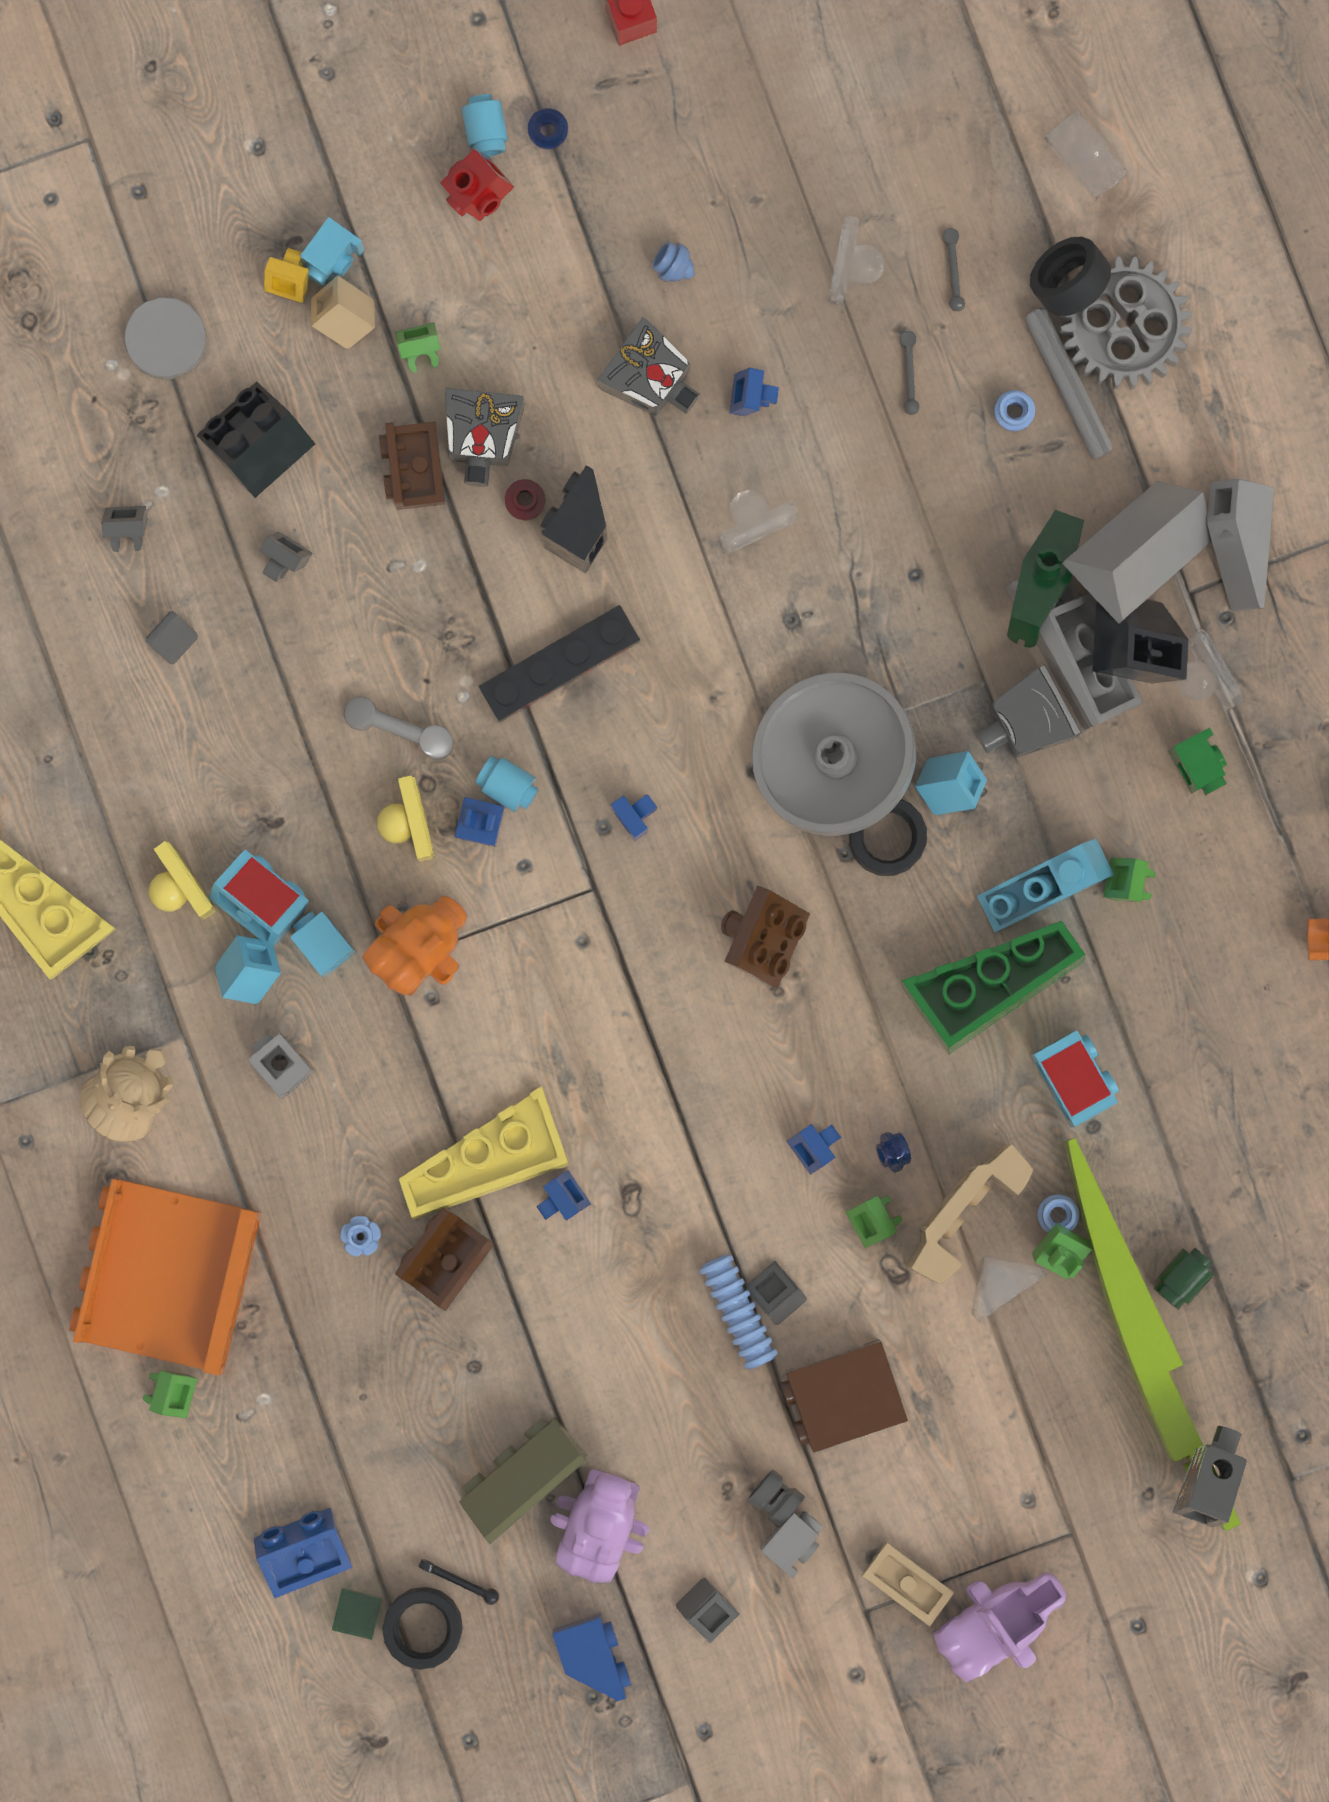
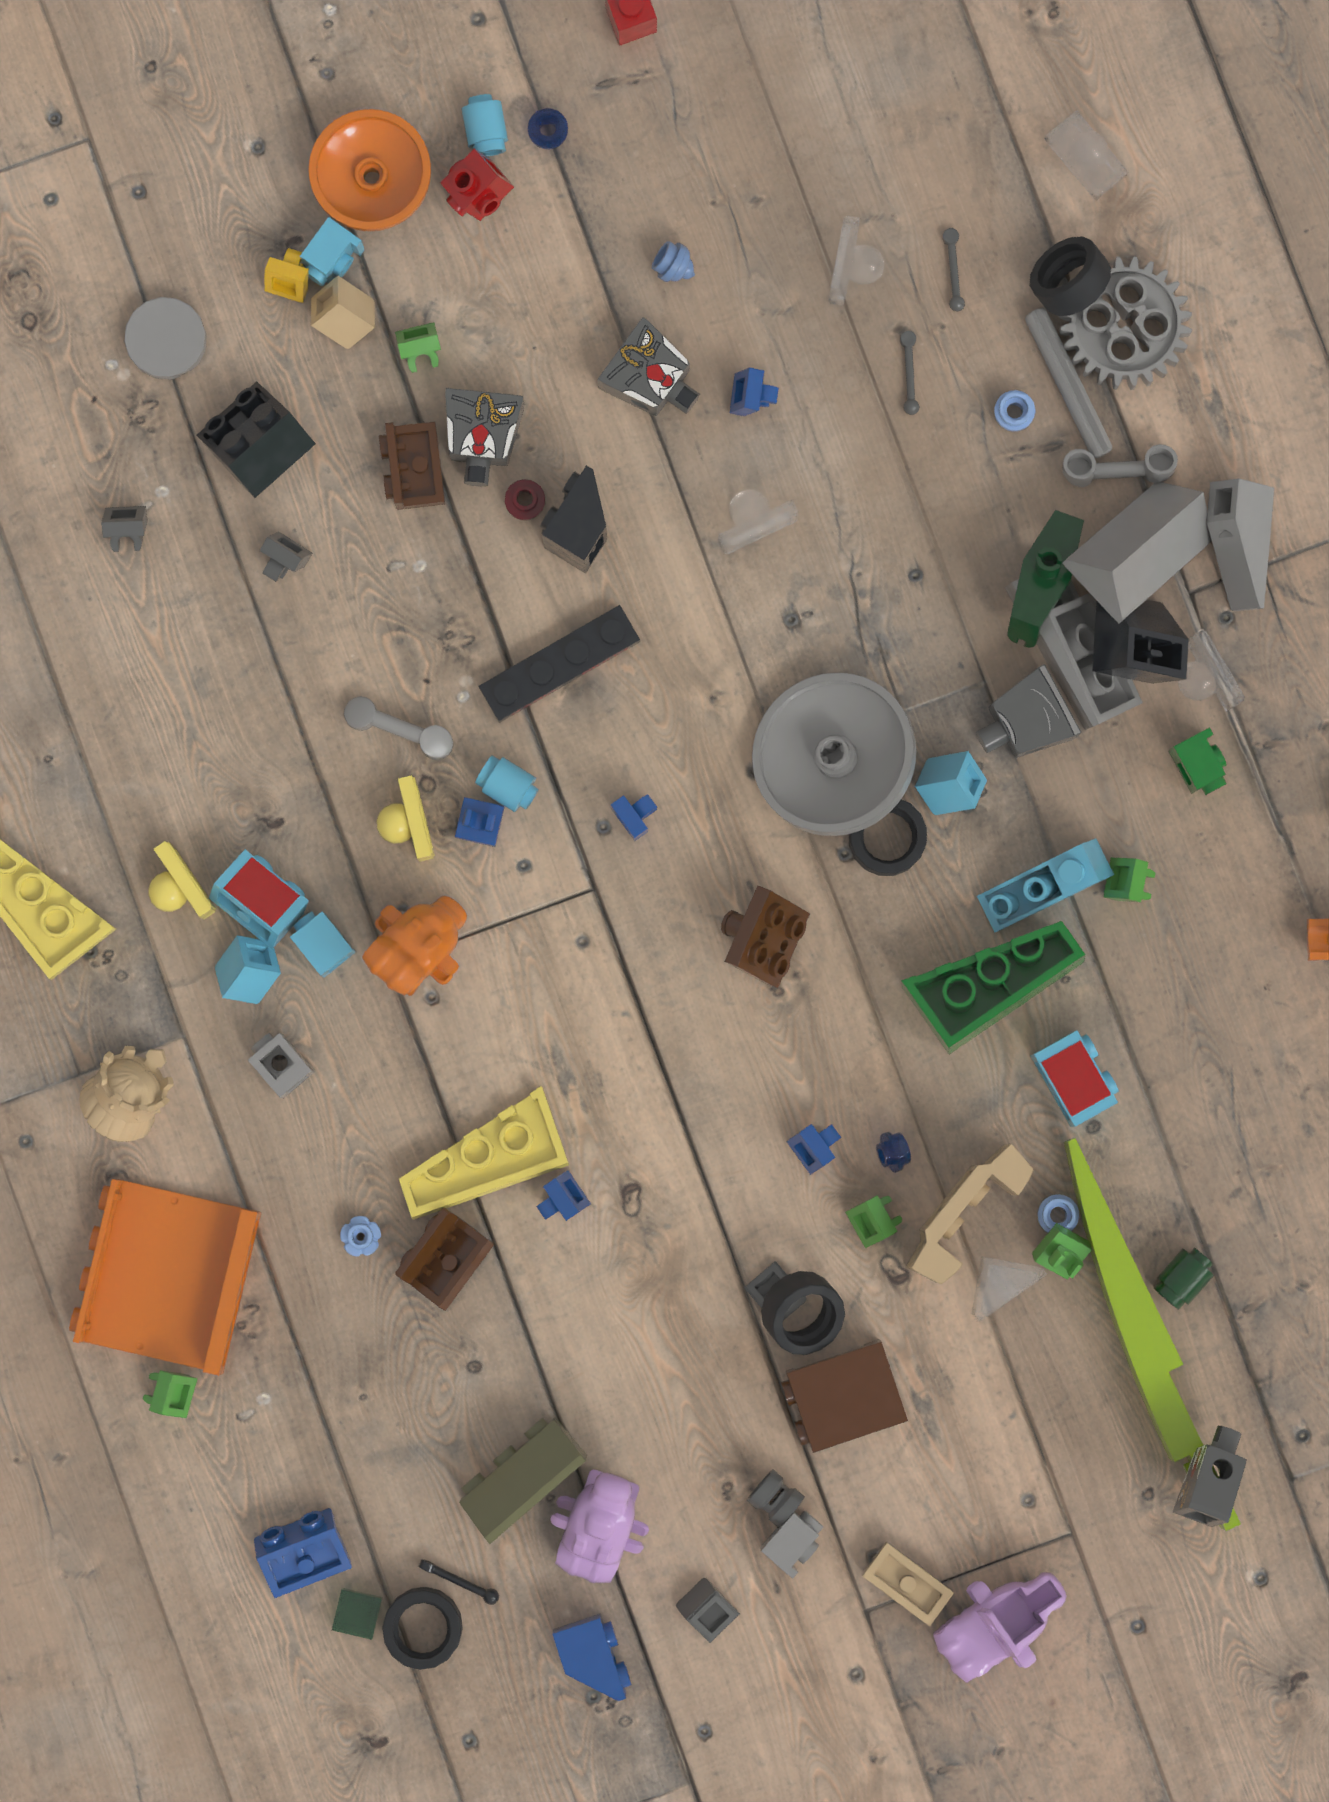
dark grey slope [145,611,198,665] -> none
light blue piece [699,1254,778,1370] -> none
none -> orange dish [309,109,431,231]
none -> black tyre [761,1271,845,1355]
none -> light grey bar [1062,444,1178,487]

